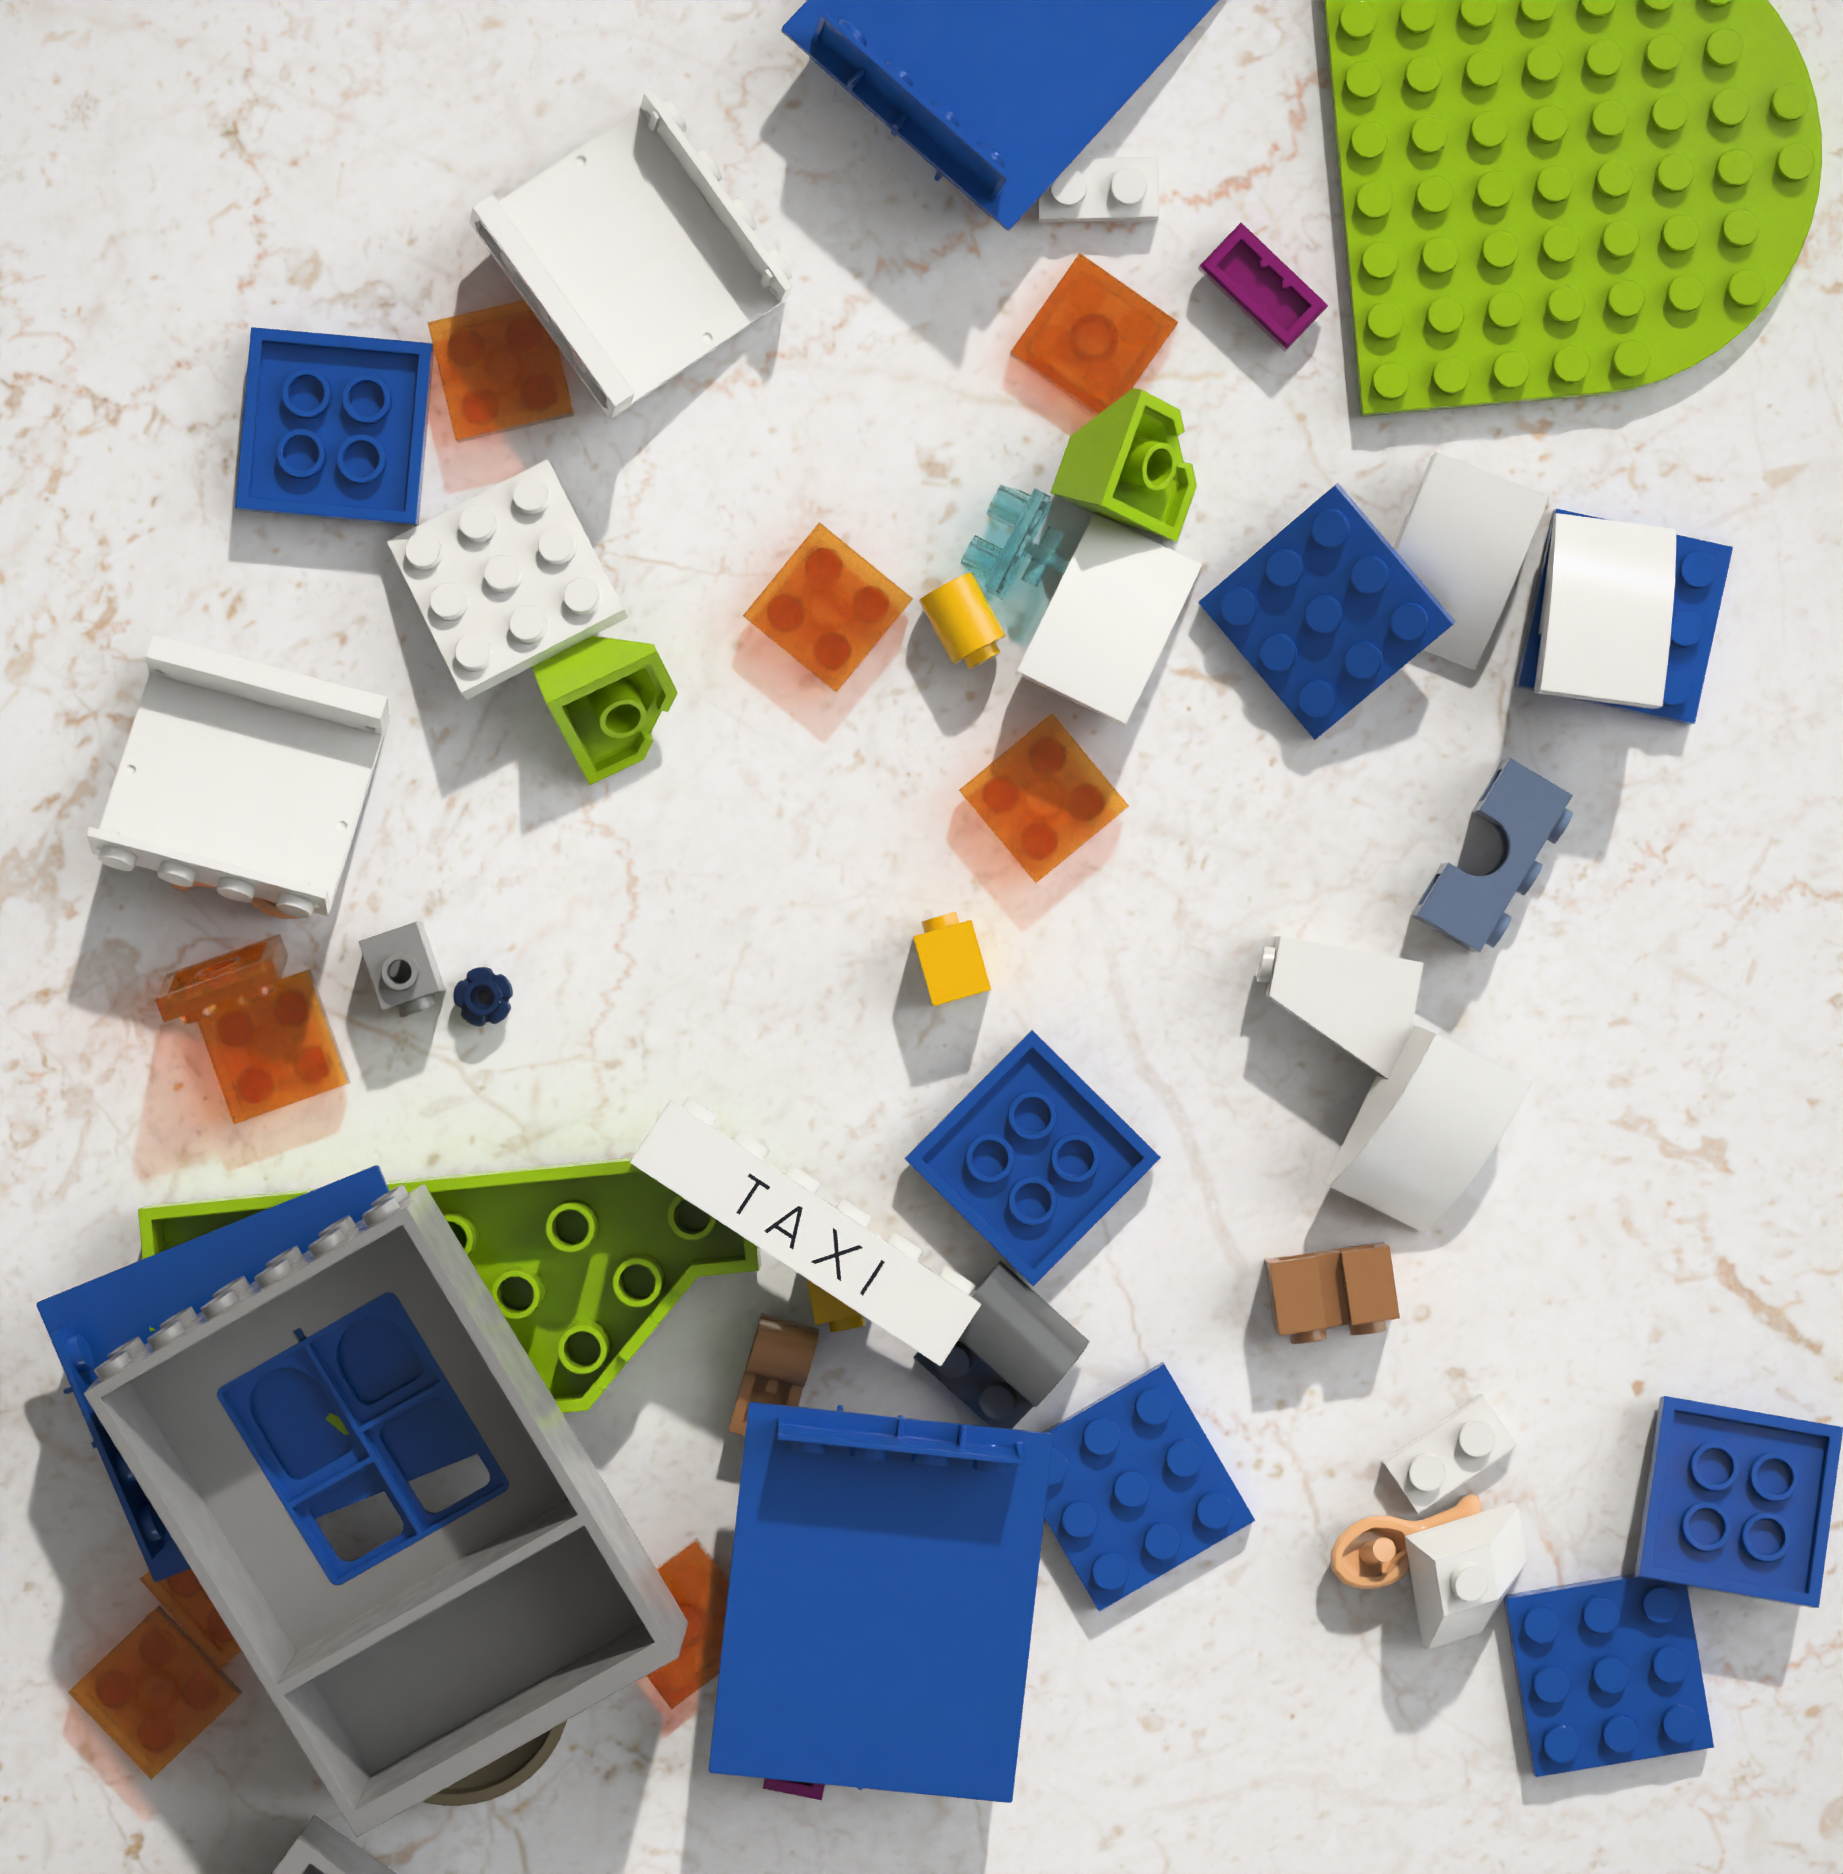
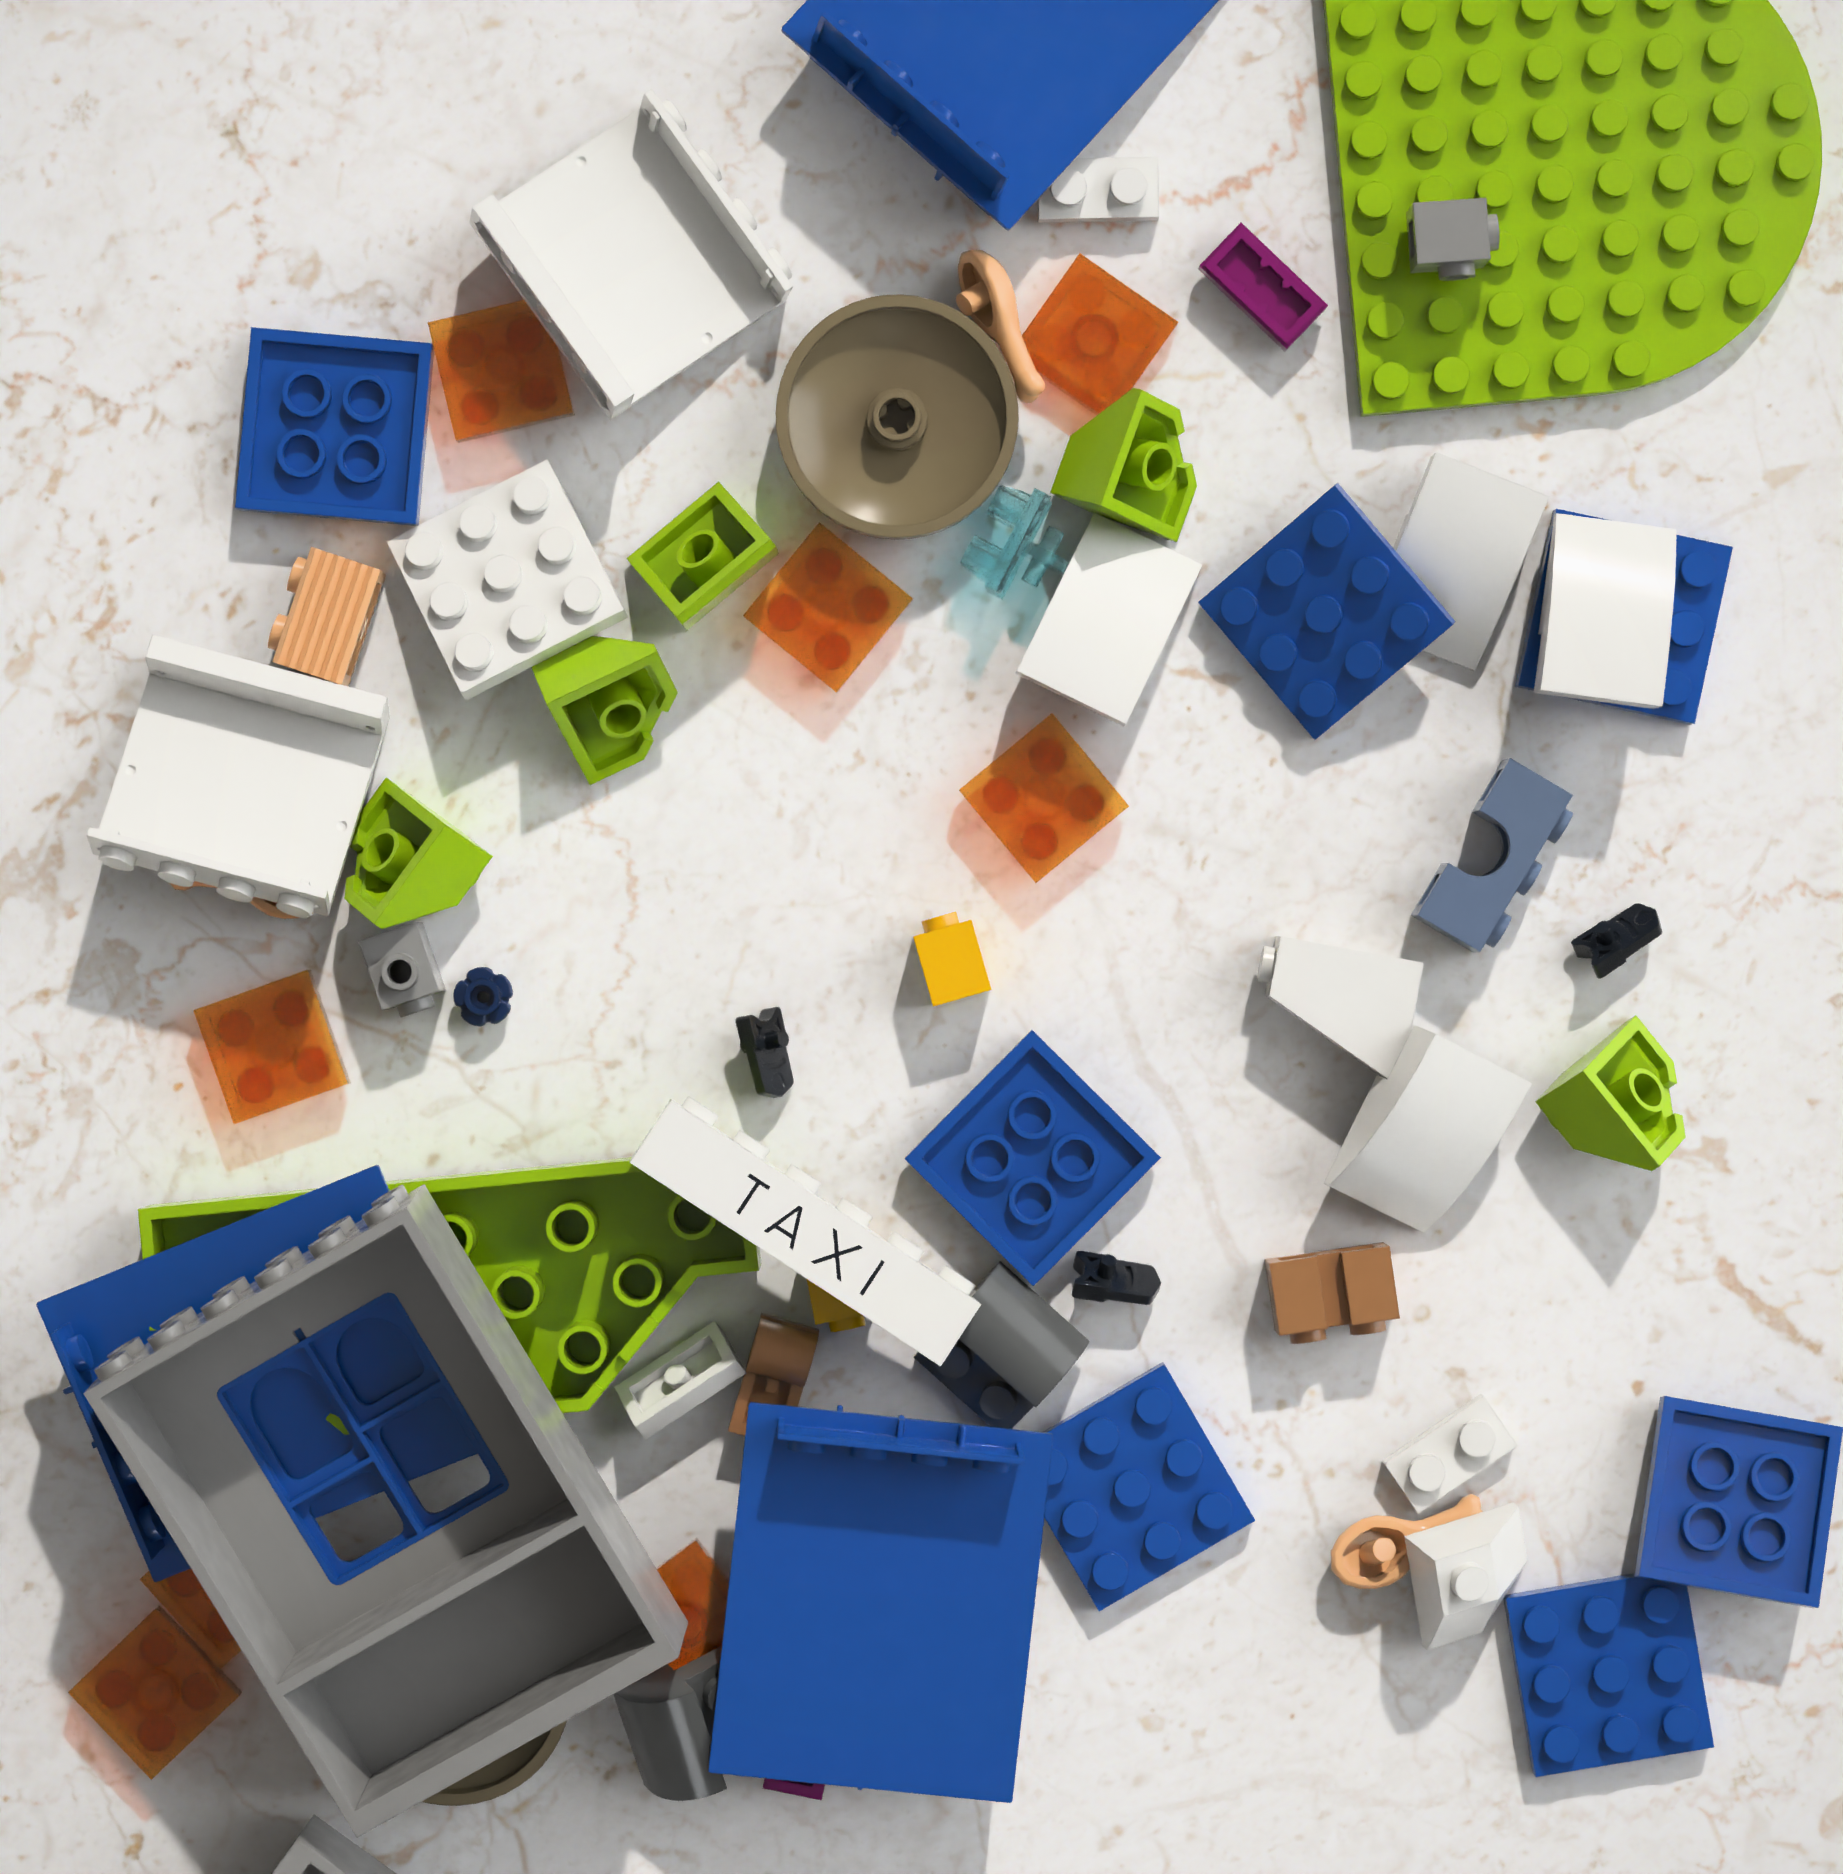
clear orange plate [155,934,288,1024] -> none
yellow brick [919,572,1006,669] -> none
none -> light nougat brick [268,547,386,686]
none -> lime slope [344,777,493,929]
none -> dark grey brick [613,1646,727,1801]
none -> white plate [614,1321,746,1440]
none -> lime slope [626,481,779,631]
none -> black piece [735,1007,794,1098]
none -> dark tan dish [775,294,1019,540]
none -> light nougat piece [956,250,1045,403]
none -> black piece [1071,1251,1161,1305]
none -> light grey brick [1406,198,1499,281]
none -> lime slope [1535,1015,1686,1171]
none -> black piece [1571,903,1662,979]

